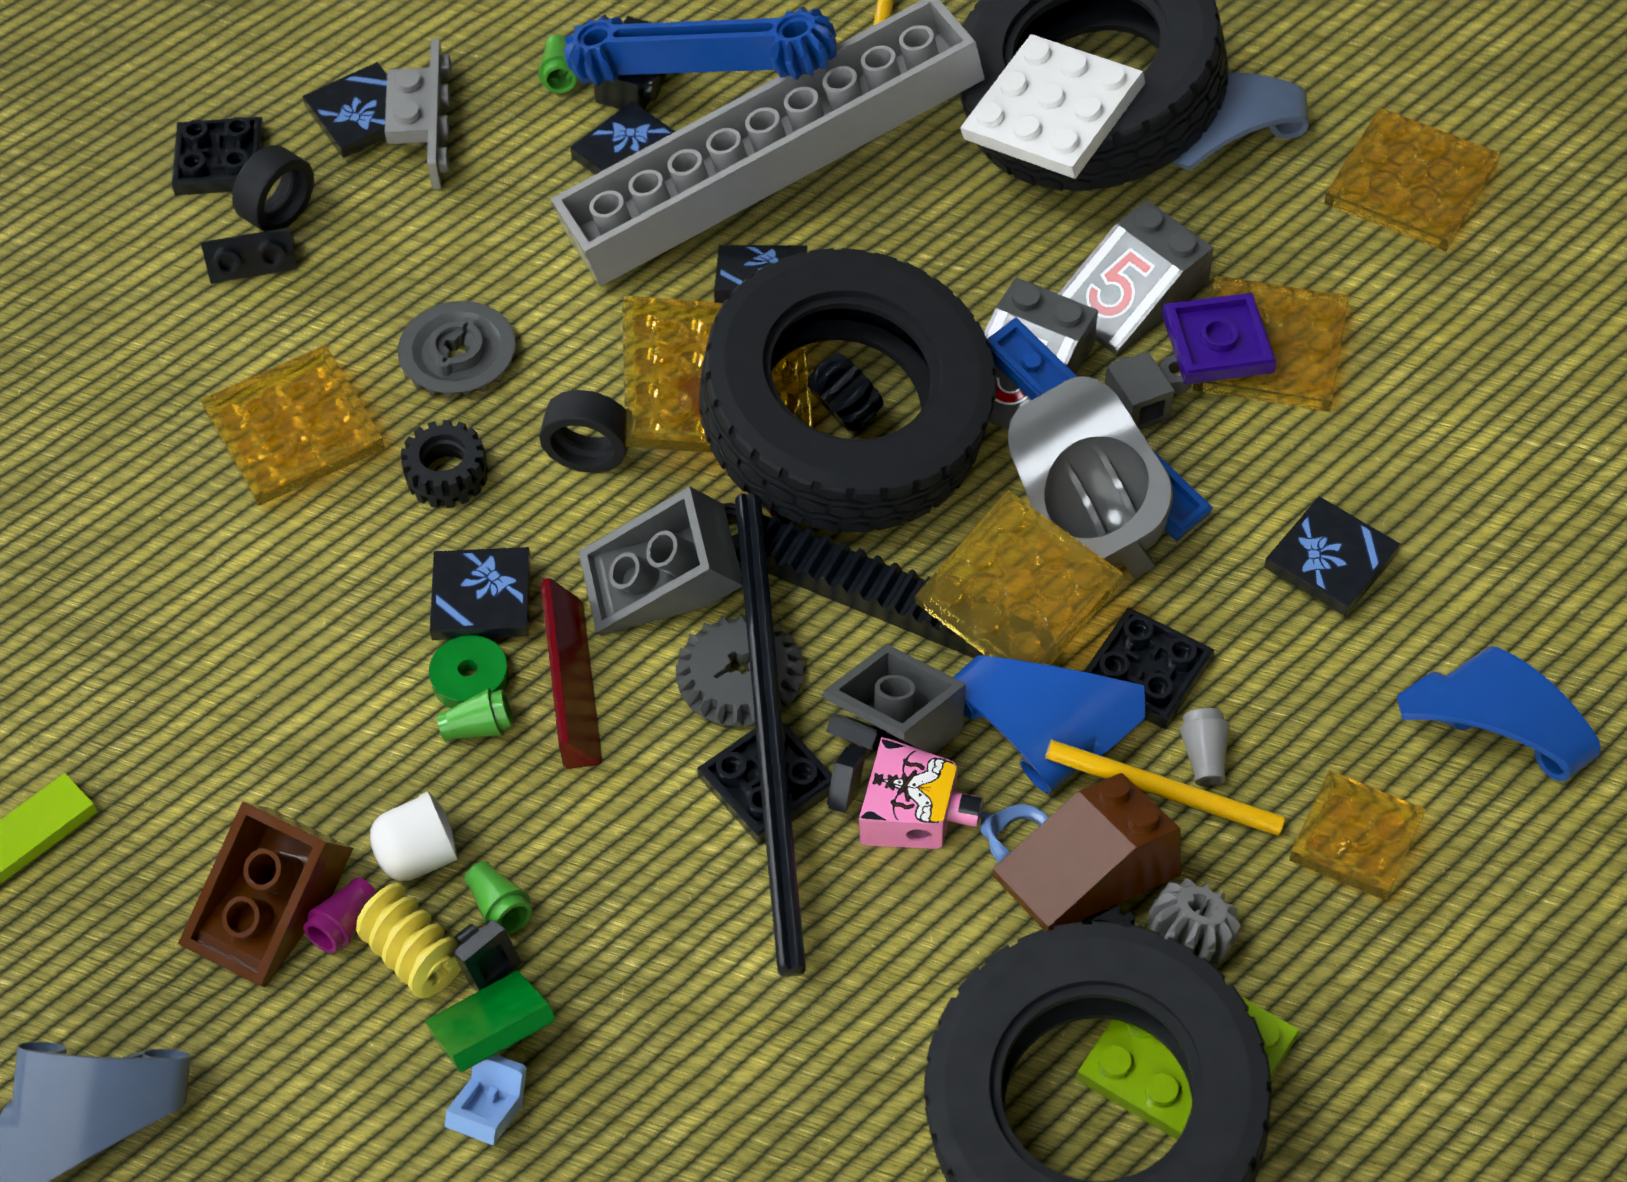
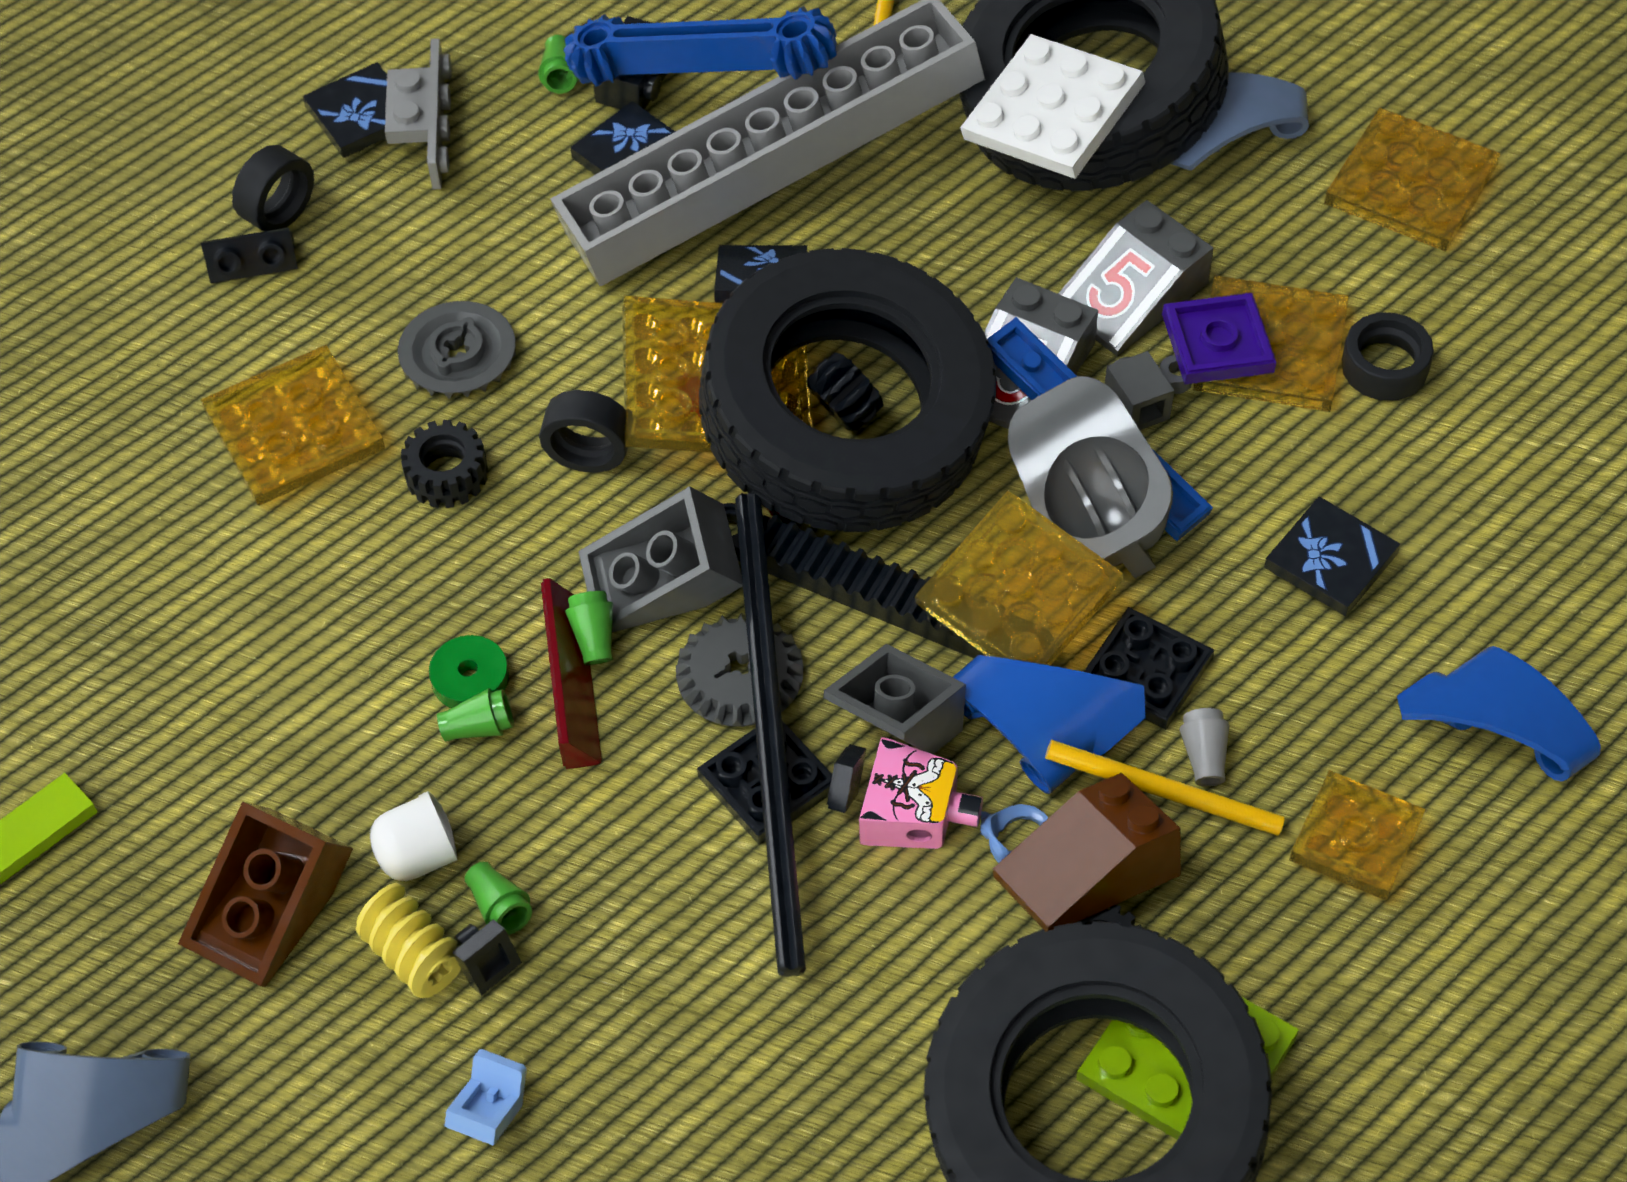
black tile [172,117,265,196] -> none
magenta cone [303,877,377,953] -> none
green tile [424,970,556,1072] -> none
black tile [430,547,531,640] -> none
black tile [826,714,889,751] -> none
light grey gear [1147,878,1241,965] -> none
none -> bright green cone [565,591,613,665]
none -> black tyre [1342,312,1434,401]

